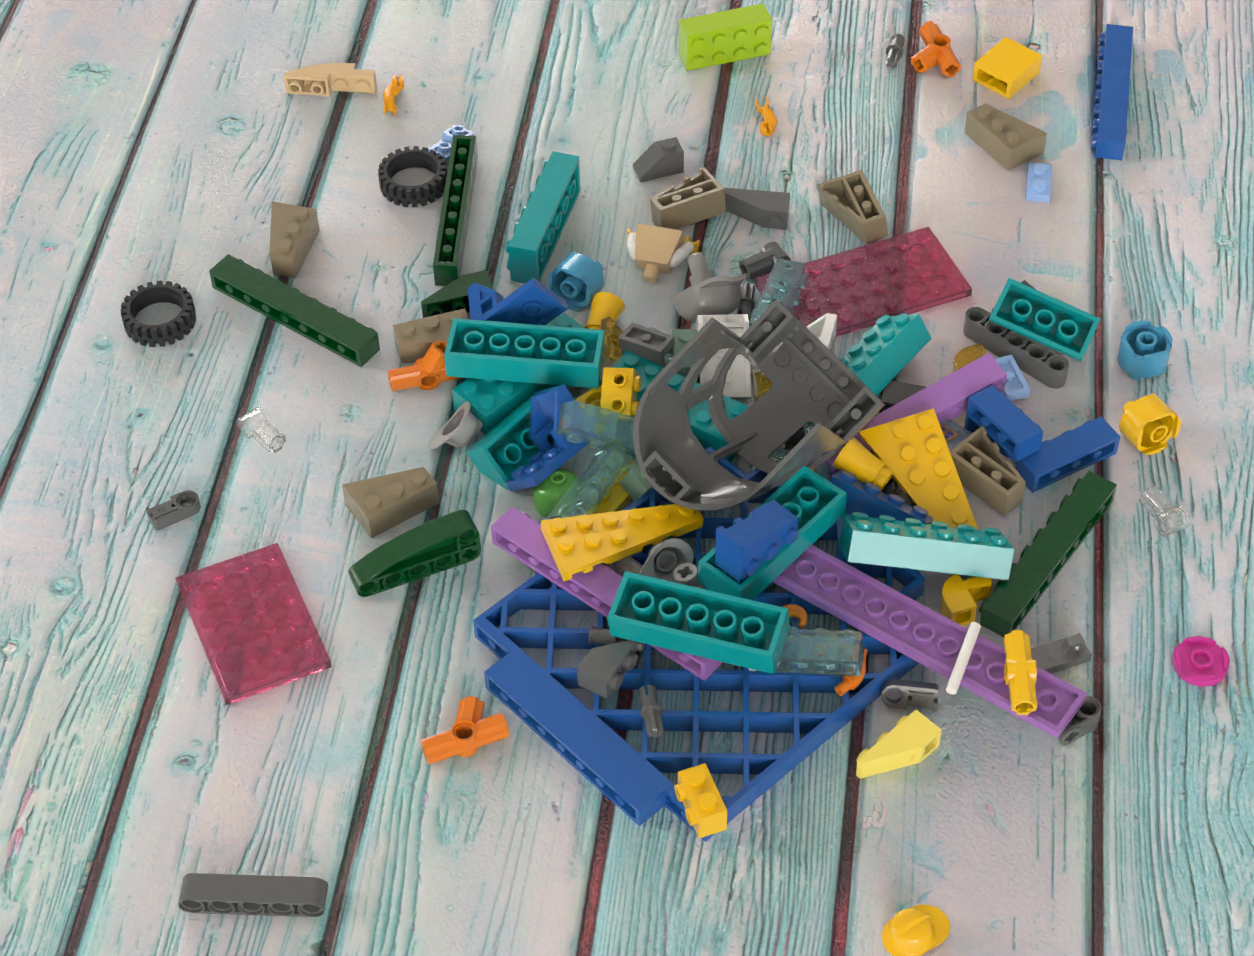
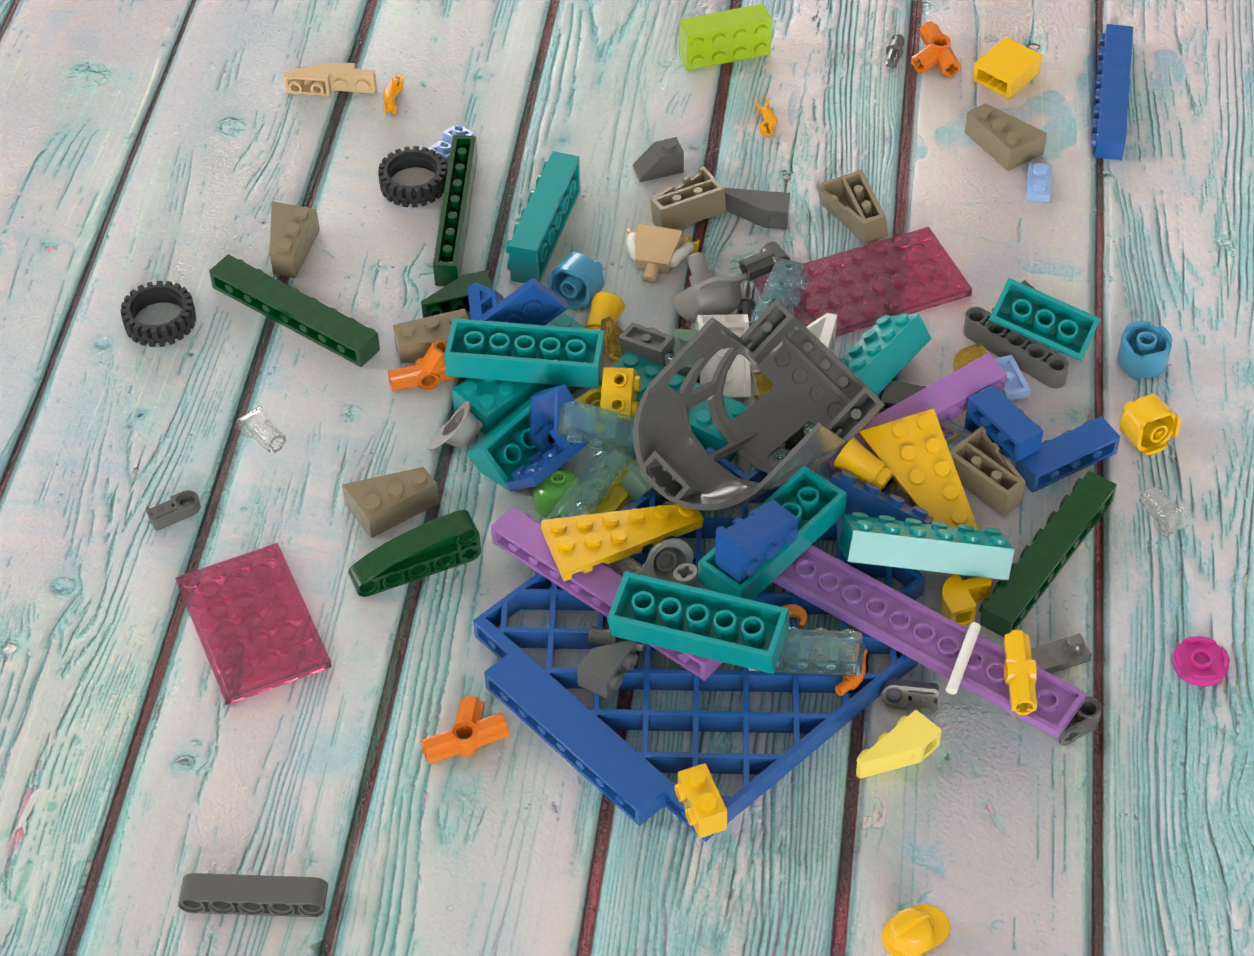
dark grey axle [638,685,664,739] -> none

